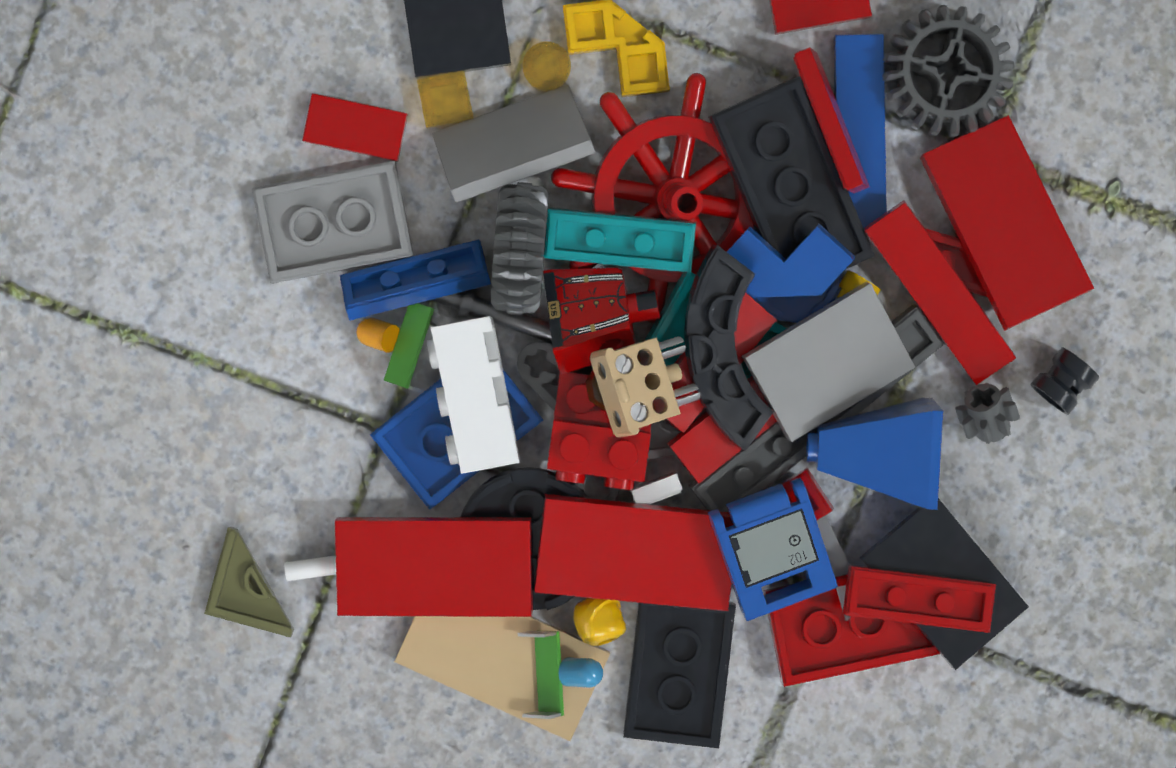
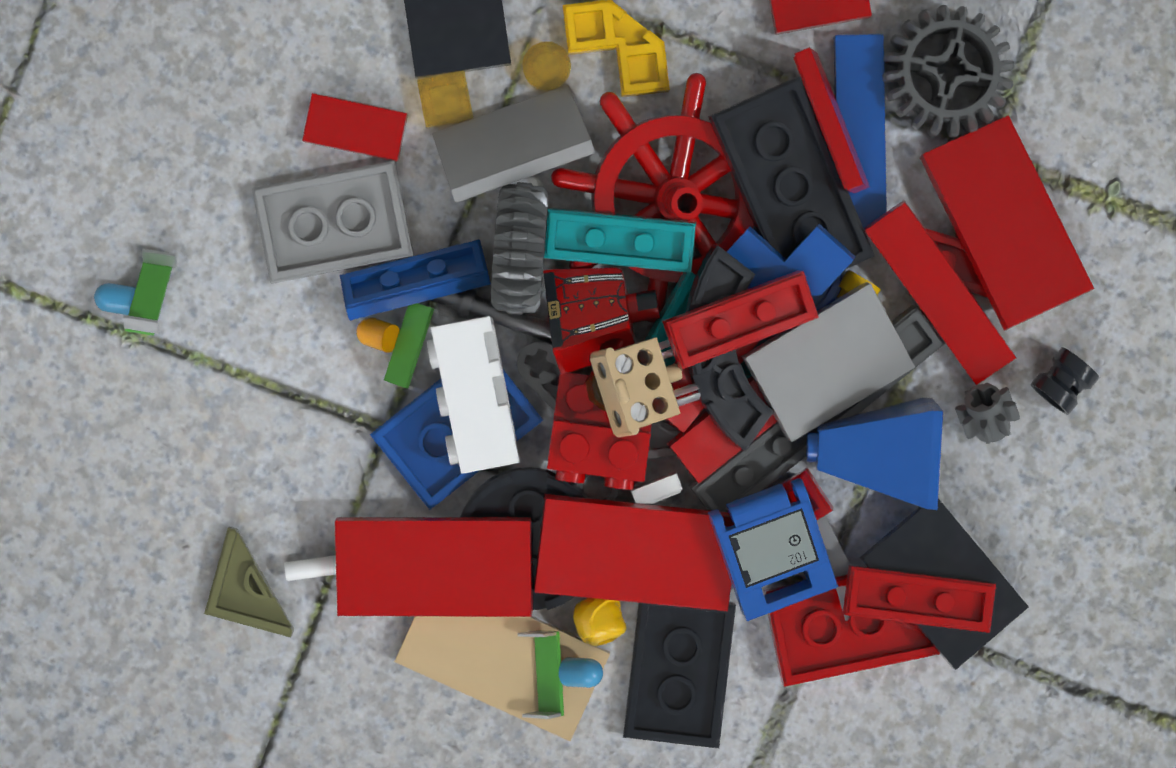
none -> piece [94,249,177,336]
none -> red tile [662,270,819,369]

